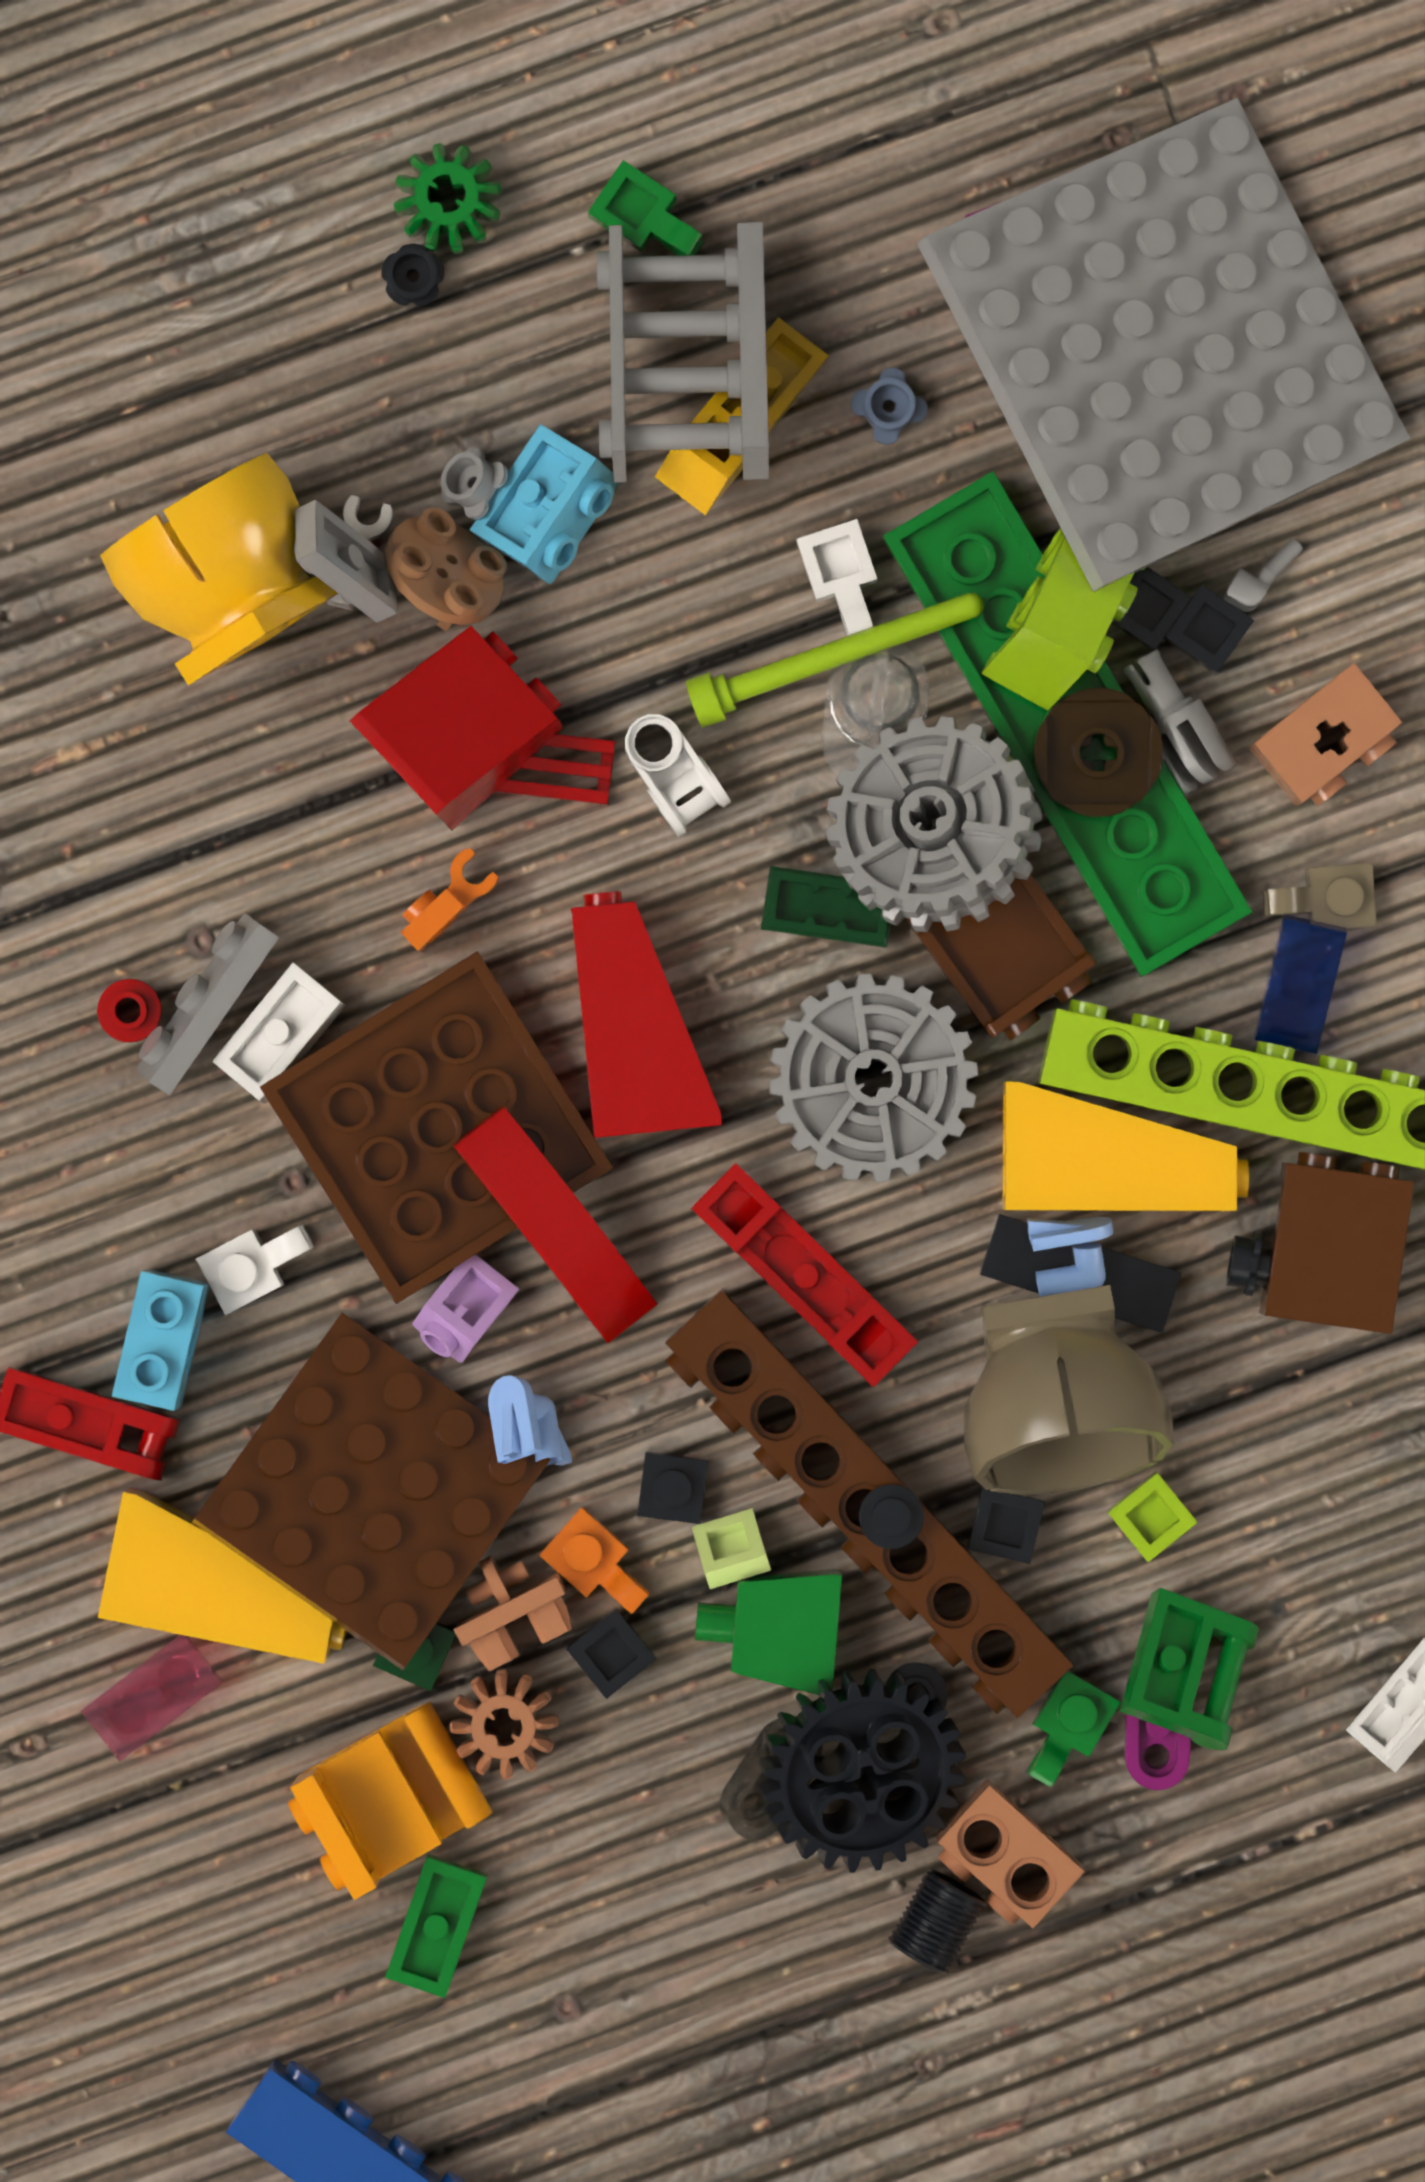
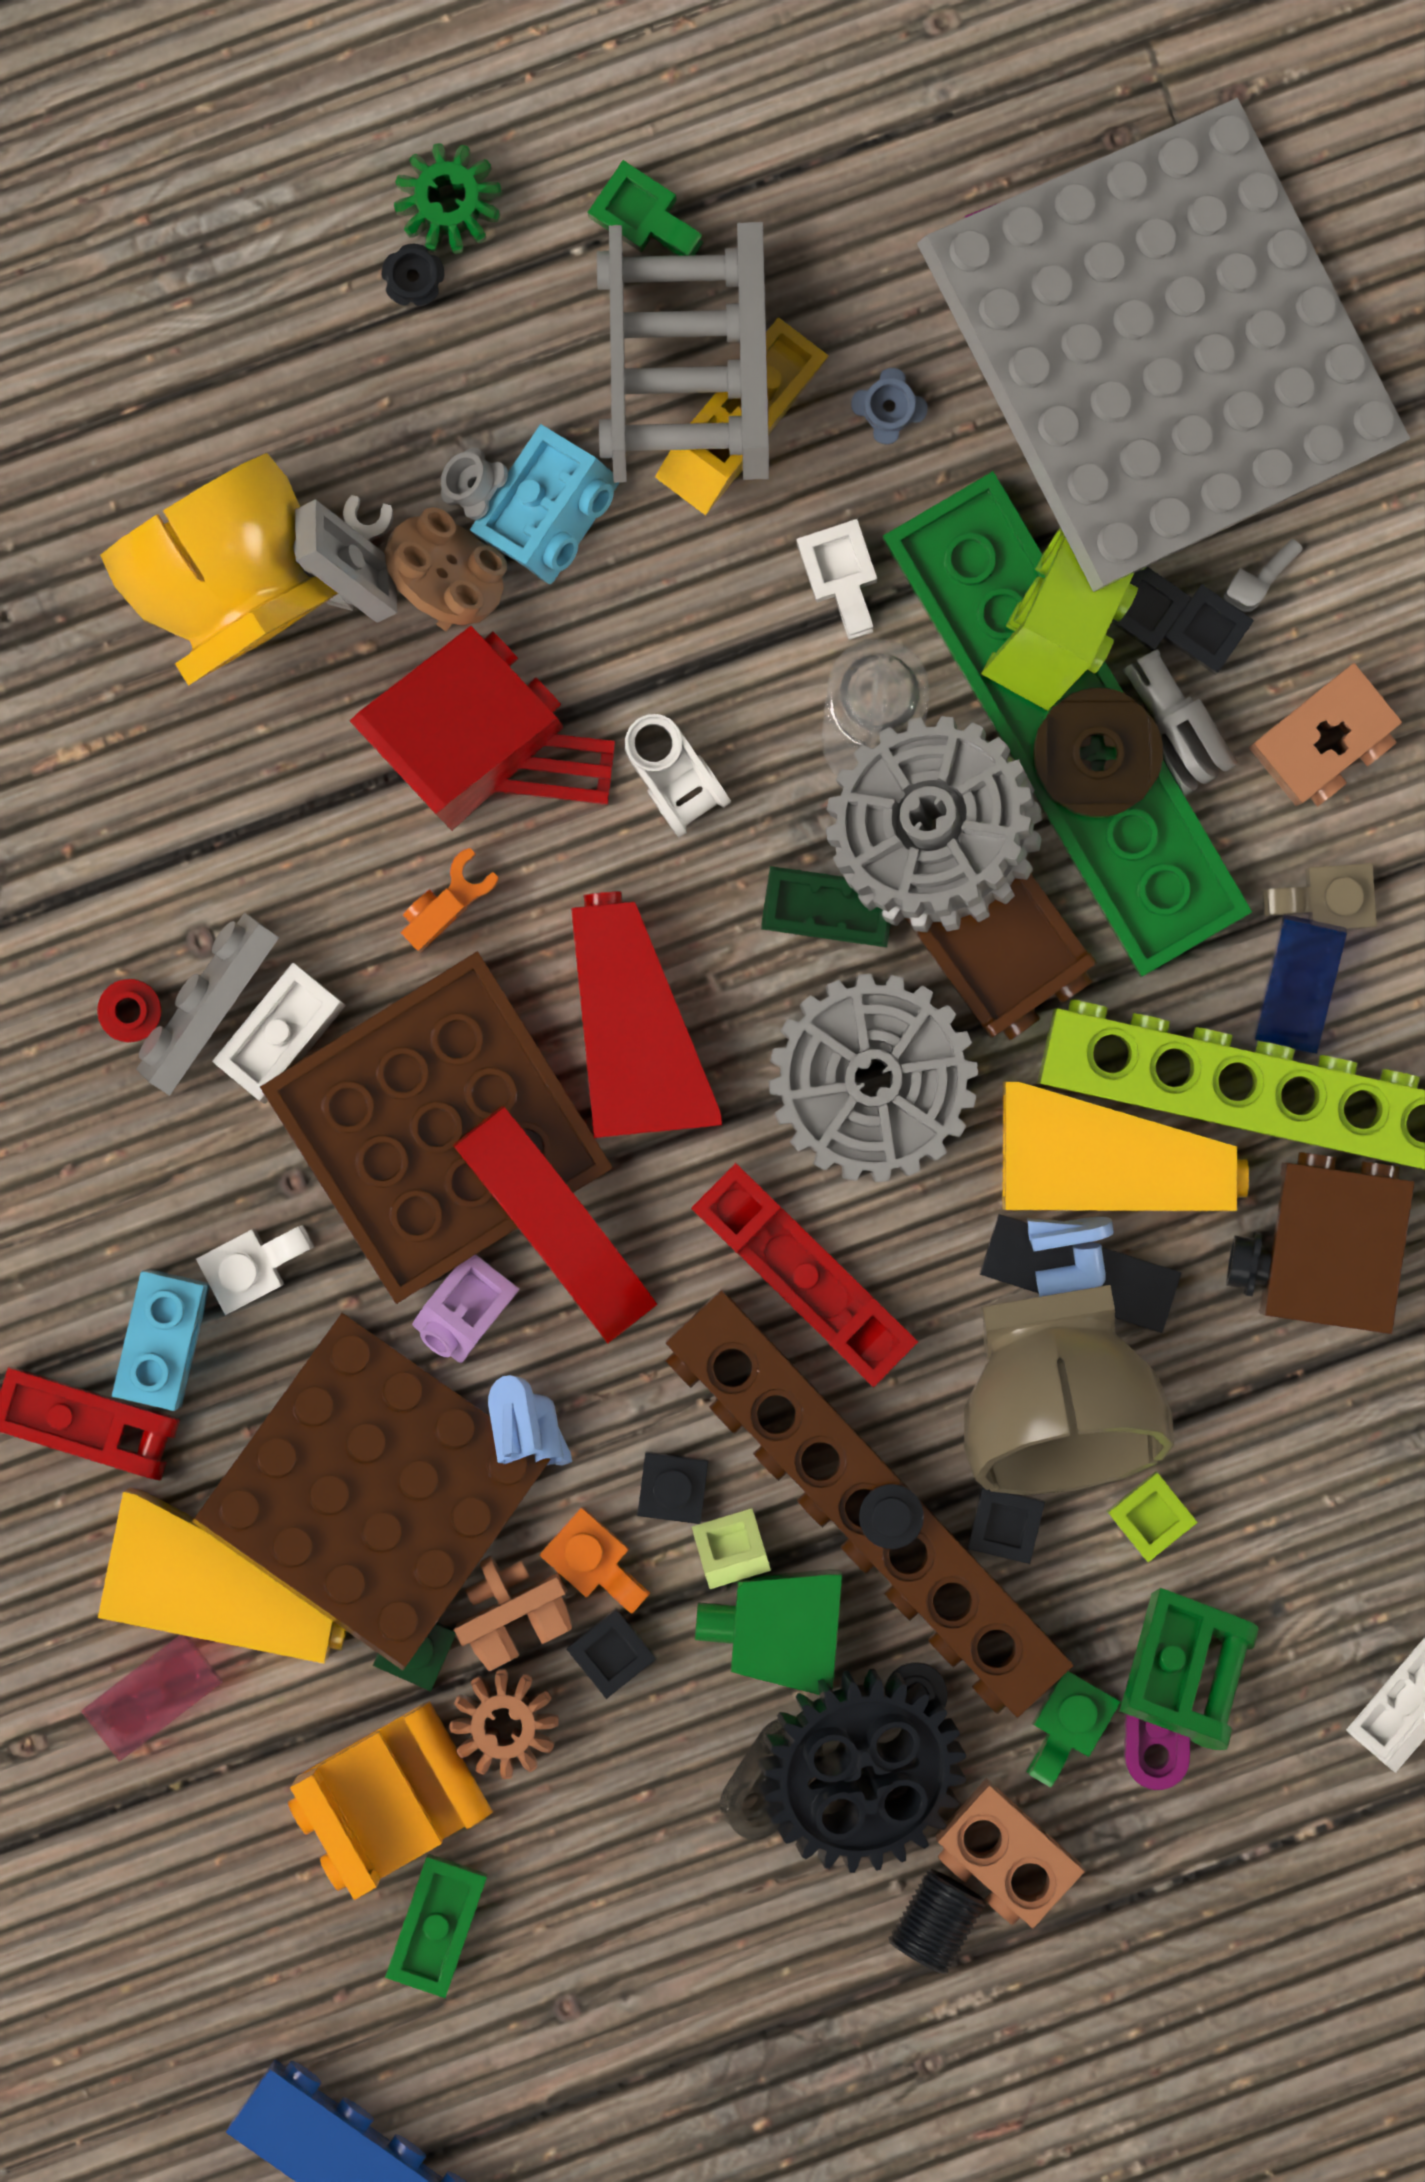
lime piece [686,593,984,728] -> none

